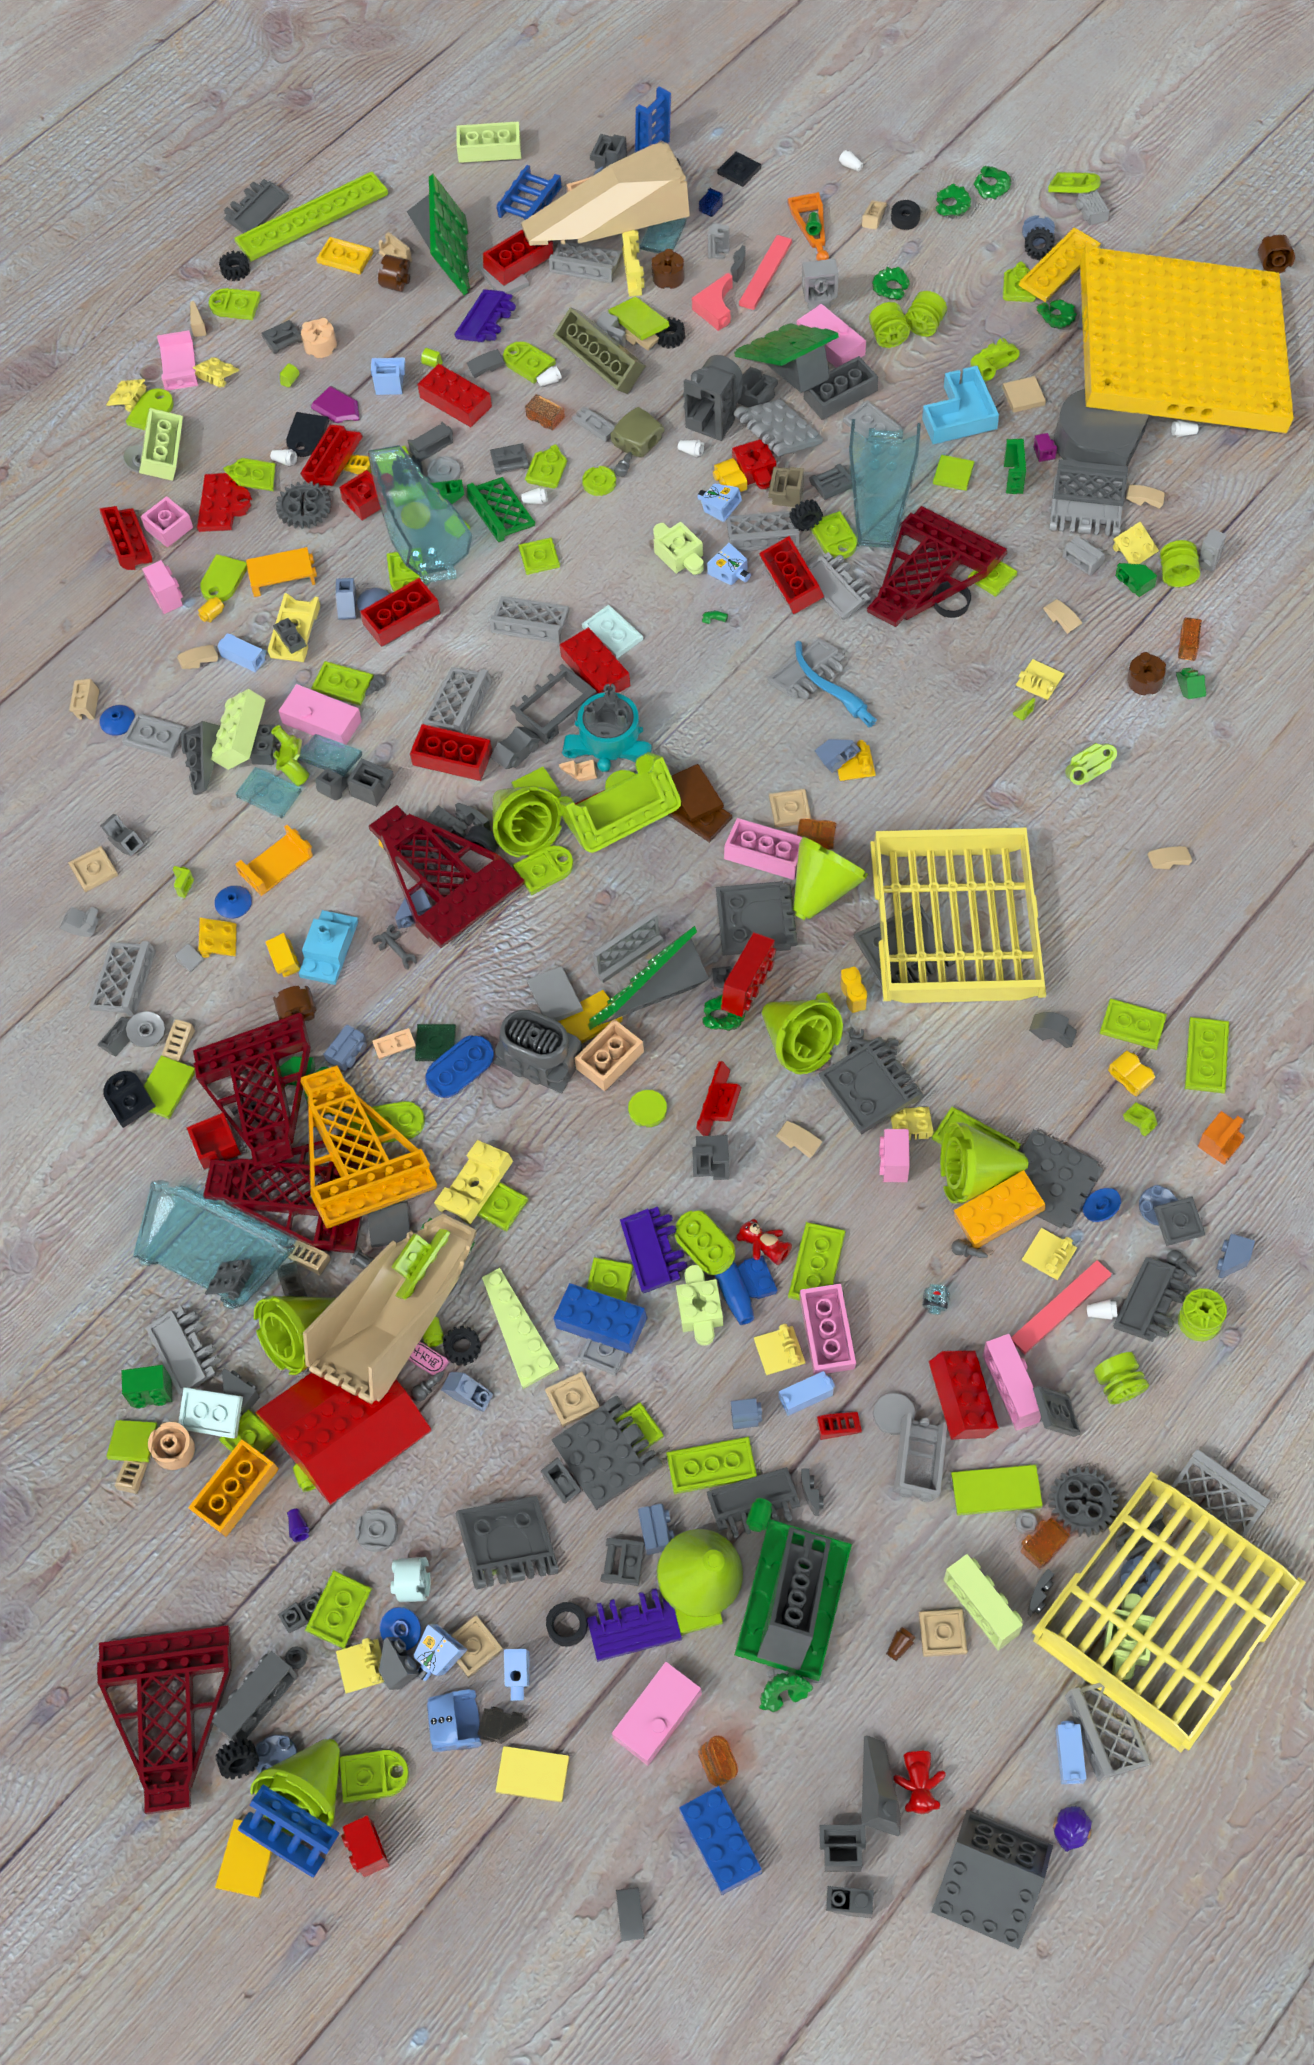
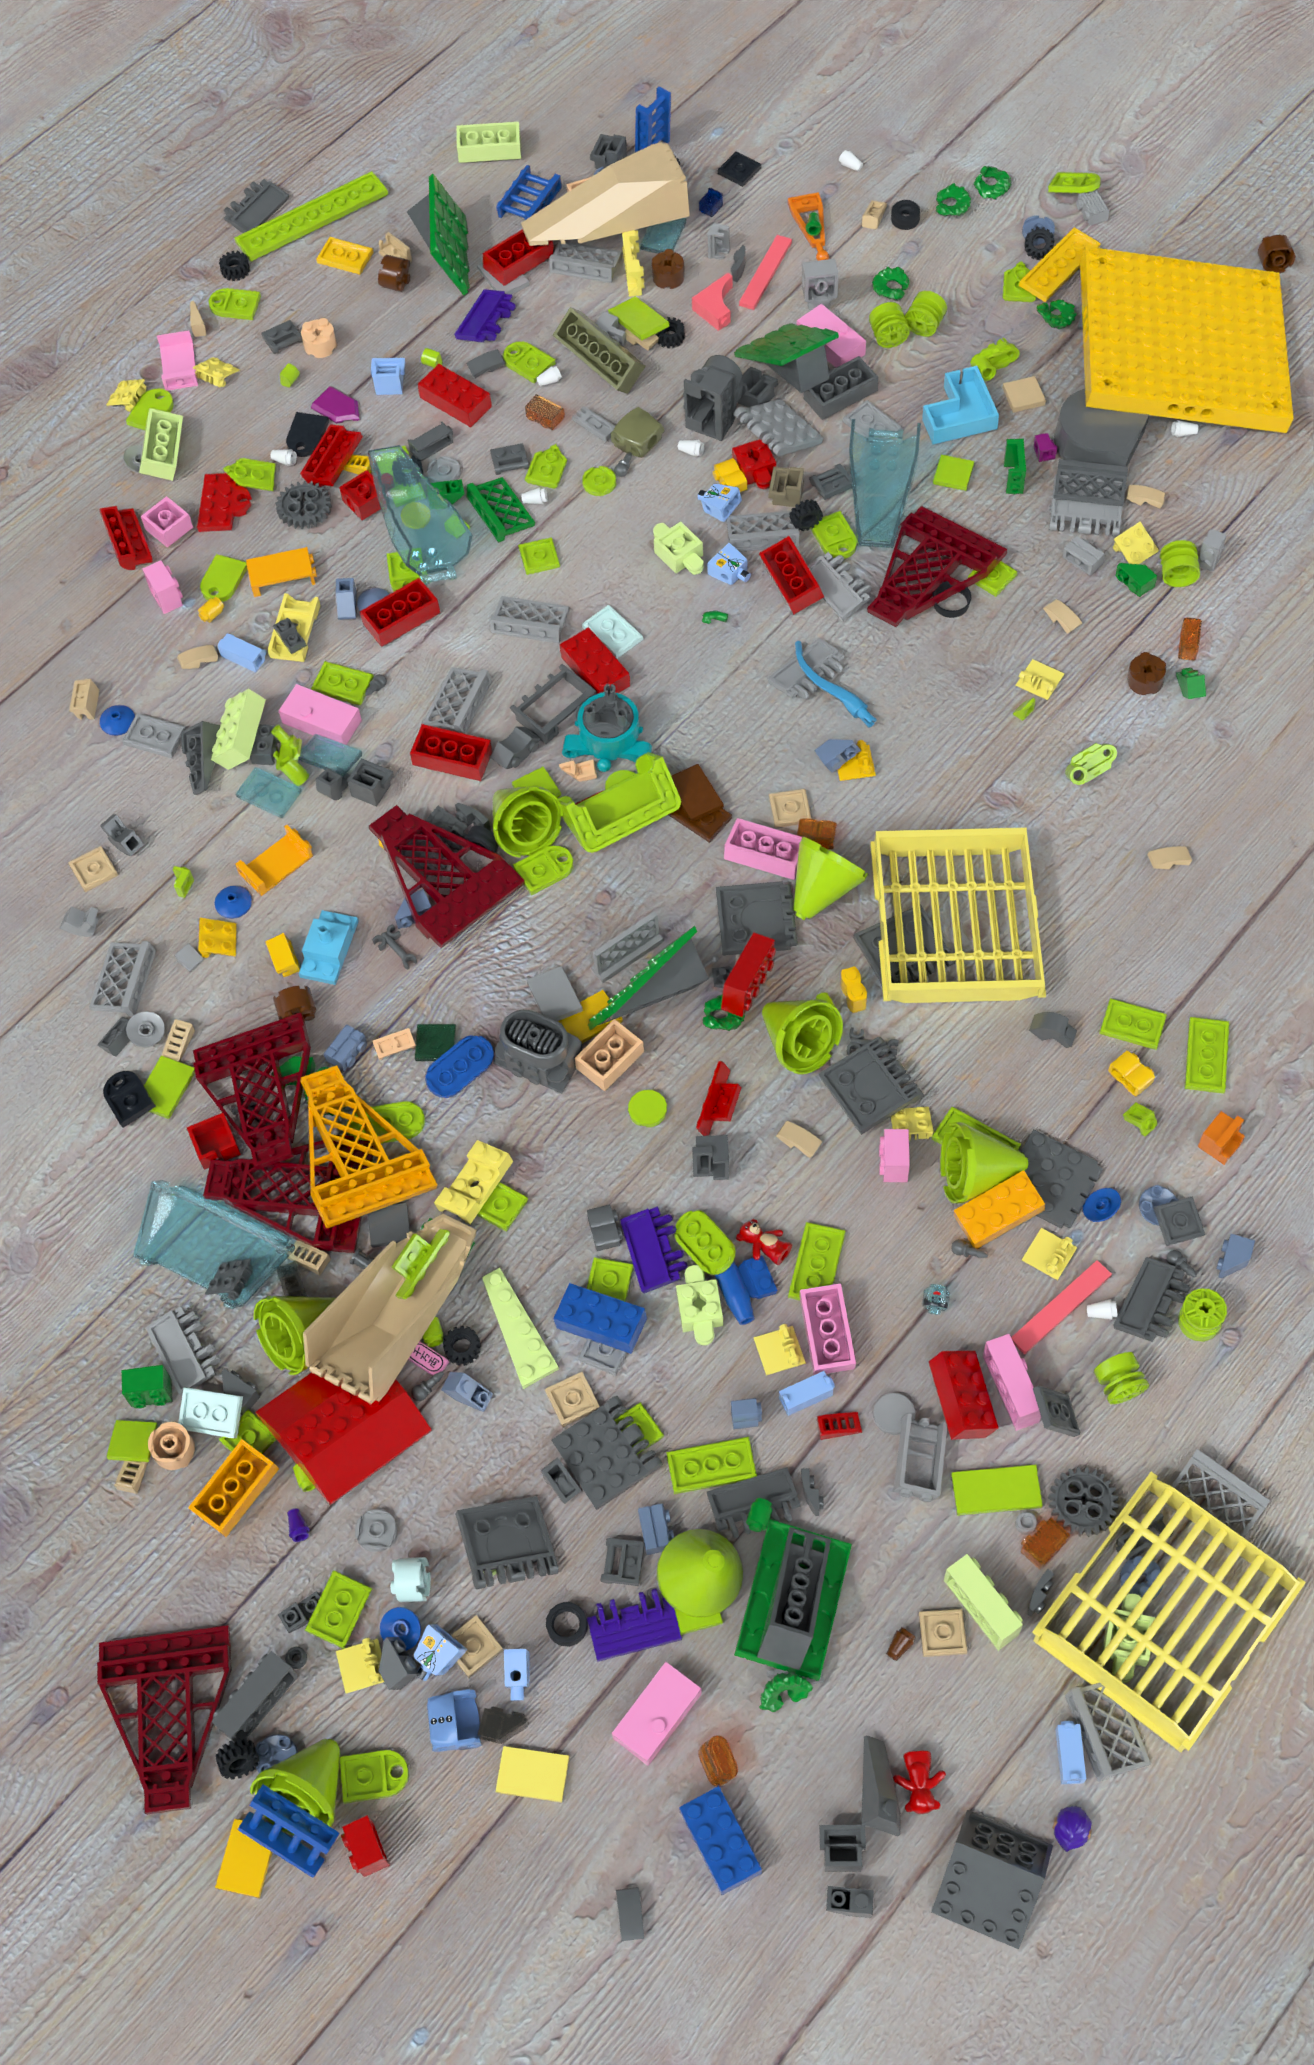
none -> dark grey brick [587,1204,623,1251]

